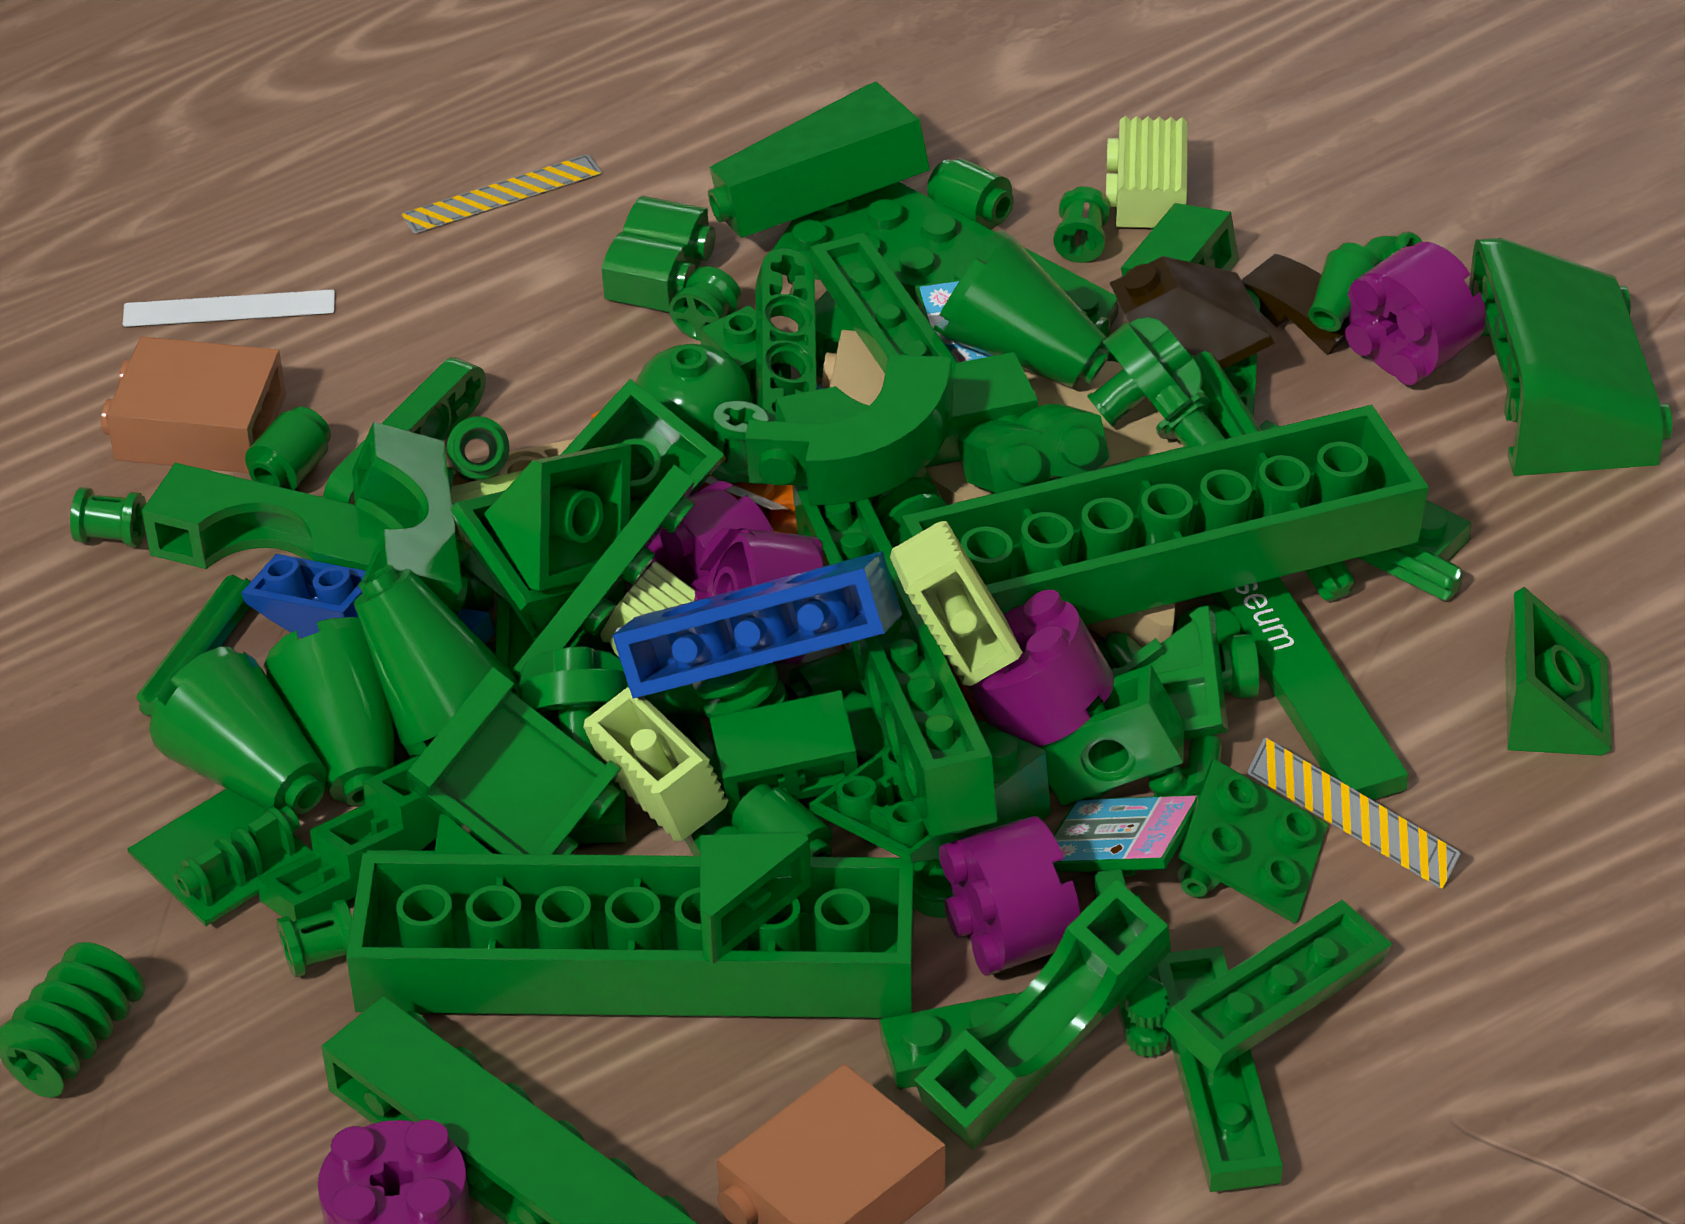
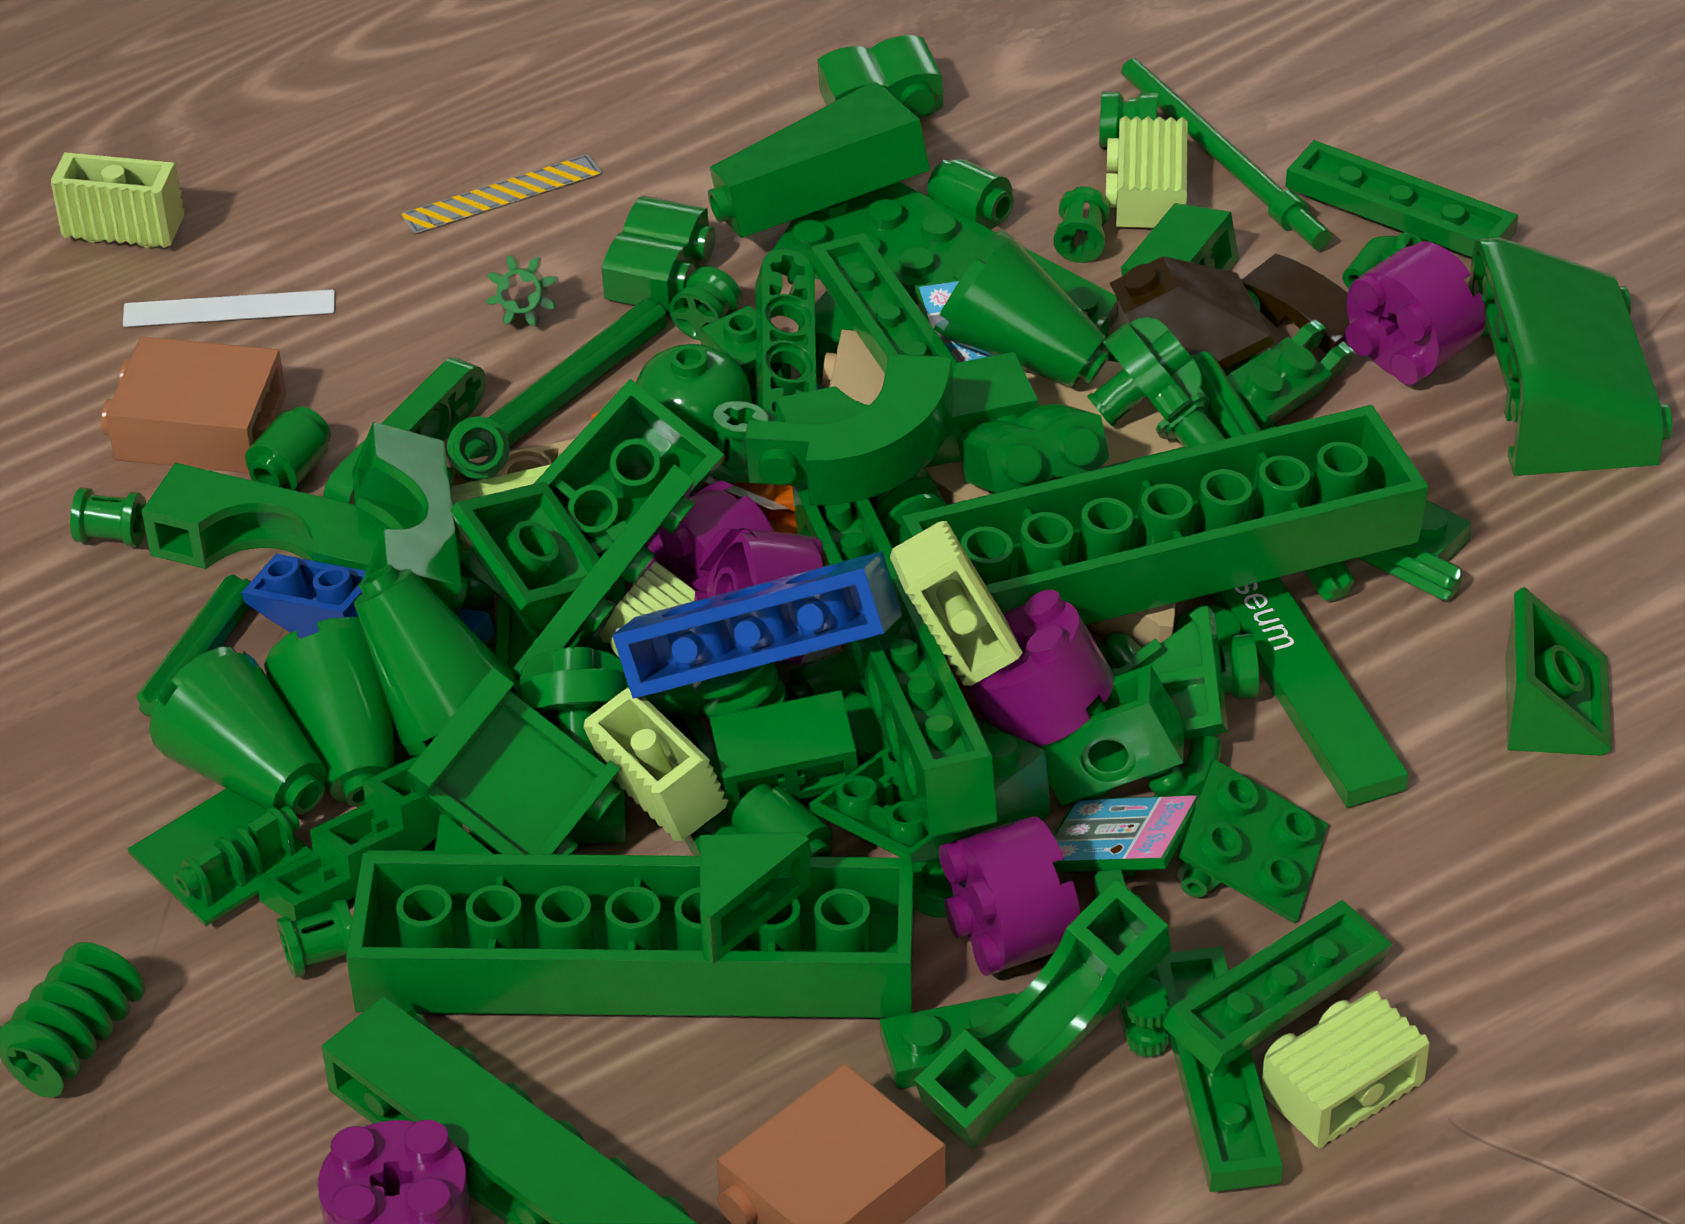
green slope [484,443,631,591] -> none
sticker [1248,738,1460,888] -> none
green cone [1308,242,1380,332] -> none
none -> yellowish green brick [50,152,185,248]
none -> green axle [465,298,667,459]
none -> green gear [486,255,559,326]
none -> green brick [817,35,943,118]
none -> green wheel [1099,91,1158,147]
none -> green bar [1121,58,1331,250]
none -> green hinge [1227,319,1355,430]
none -> yellowish green brick [1262,991,1429,1149]
none -> green plate [1285,140,1518,258]

